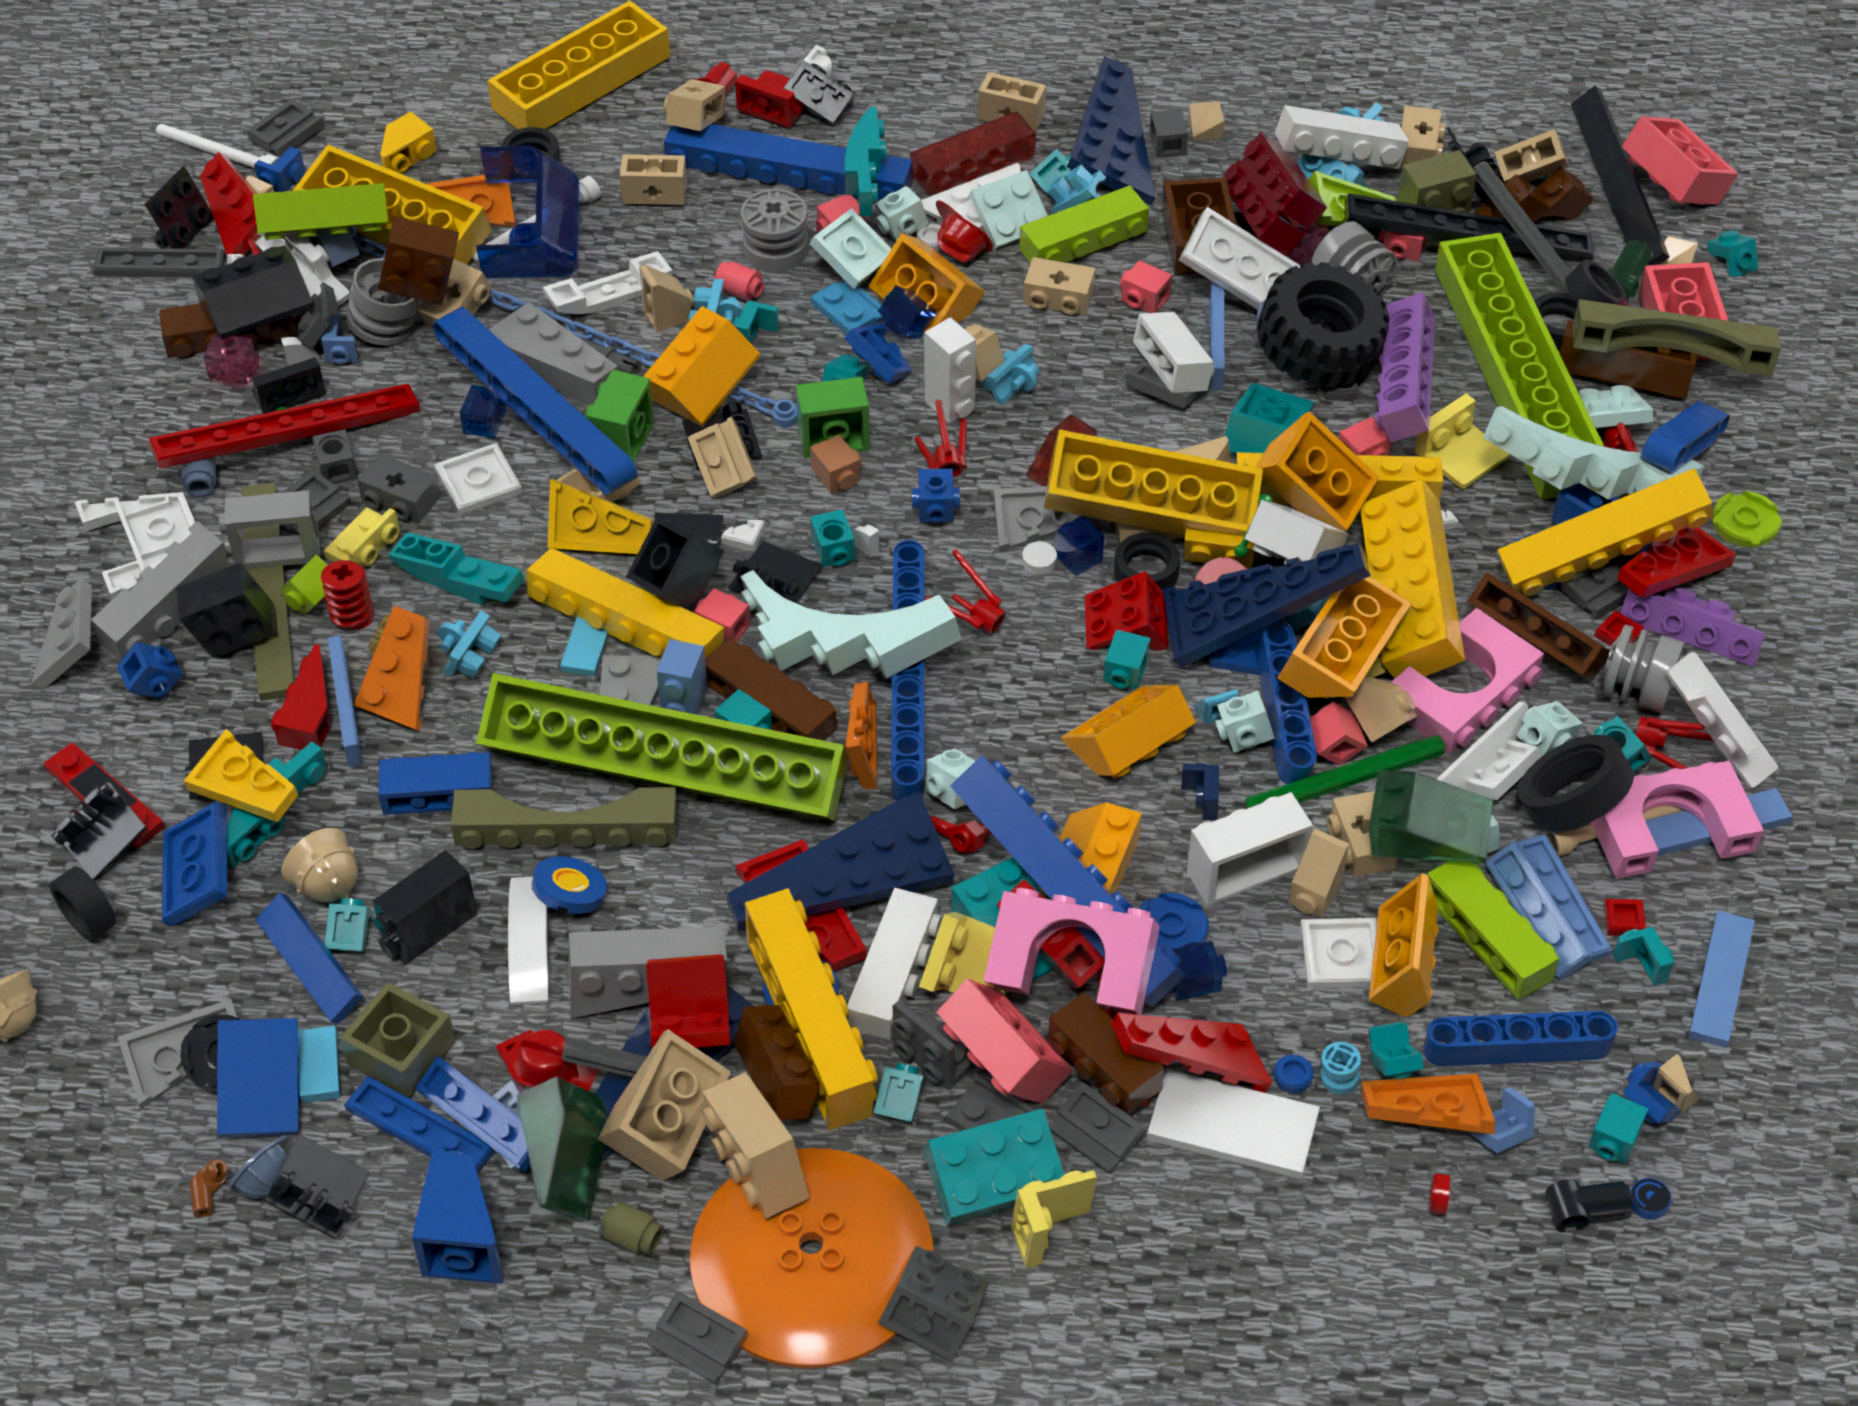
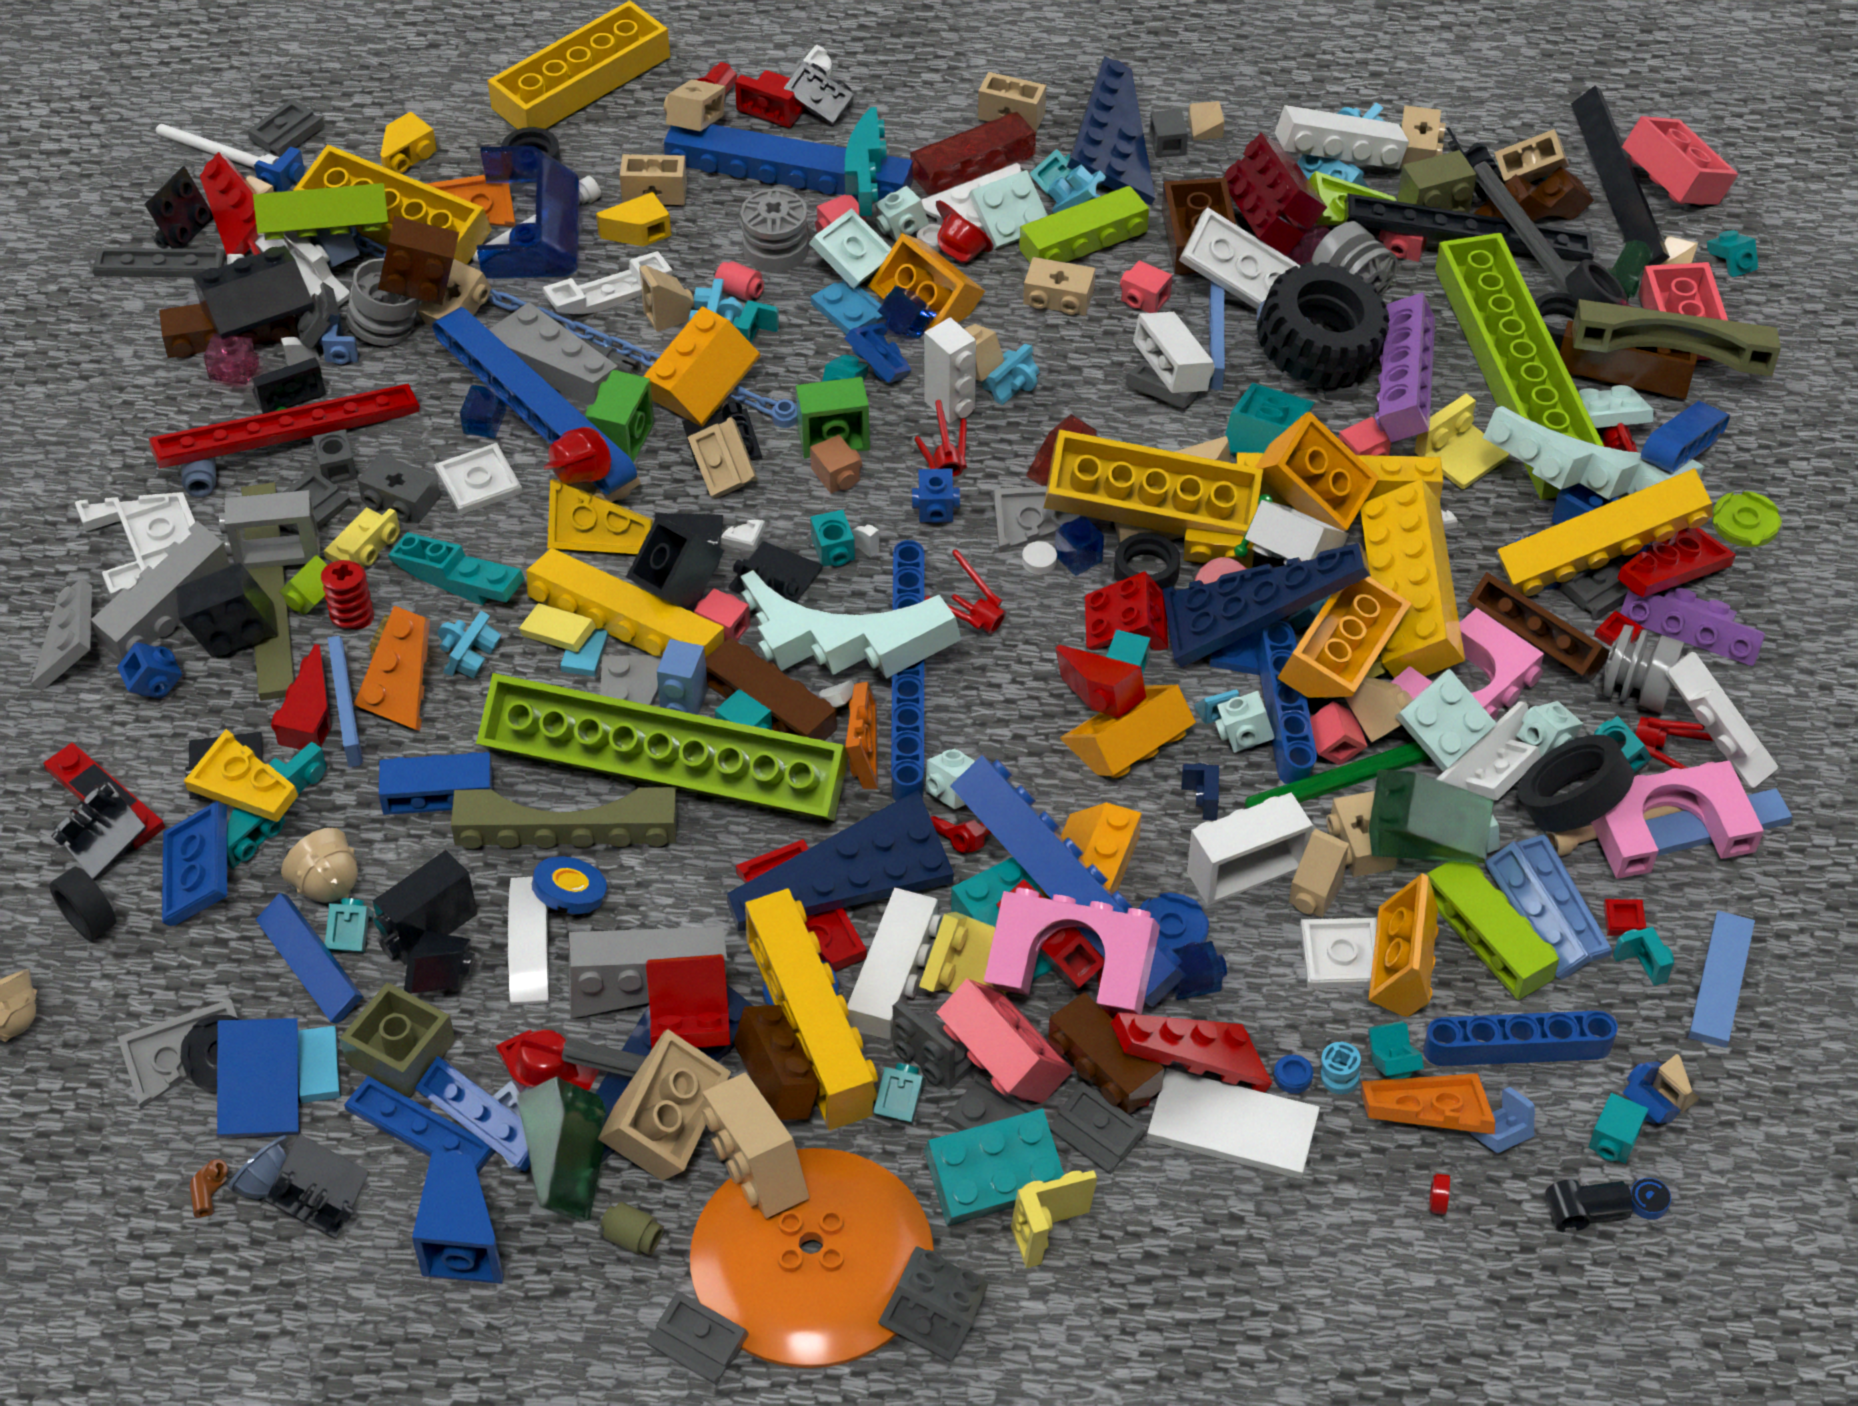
none -> black slope [404,931,475,994]
none -> light yellow tile [519,603,596,652]
none -> red piece [543,427,611,484]
none -> yellow slope [596,192,671,247]
none -> white tile [819,680,854,708]
none -> red slope [1055,645,1147,718]
none -> light aqua plate [1395,669,1497,771]

